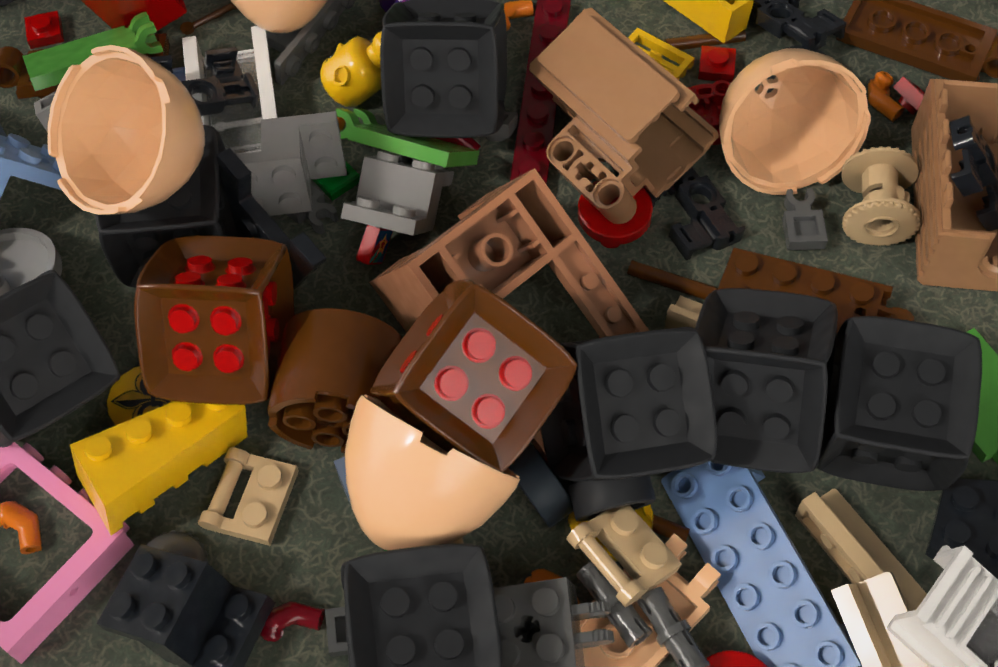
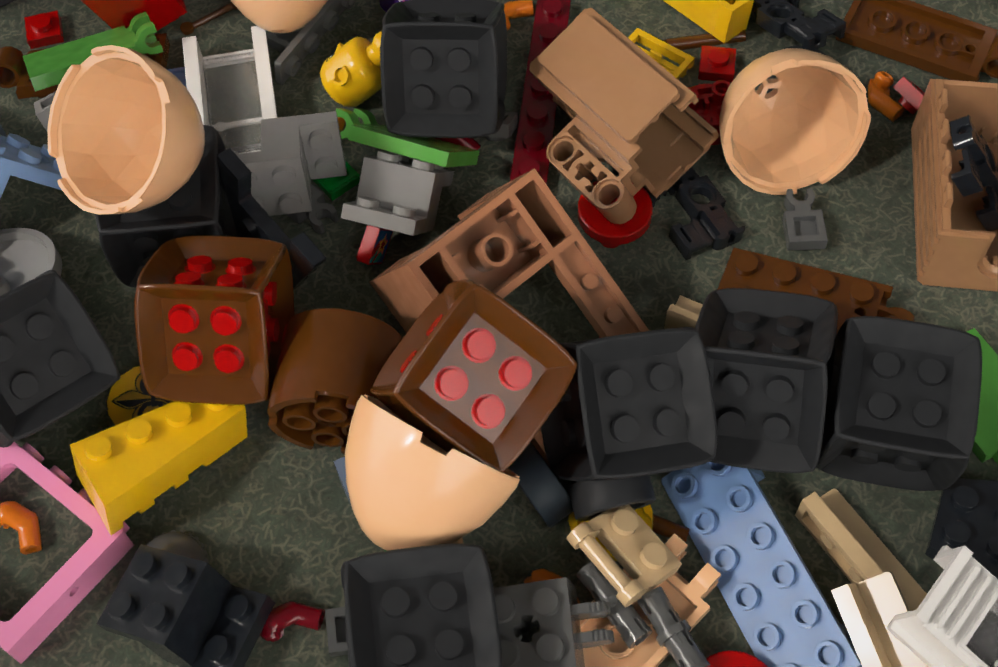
black piece [149,47,259,116] -> none
tan plate [198,447,299,546] -> none
reddish brown piece [627,260,718,300] -> none
tan hose [842,146,921,246] -> none

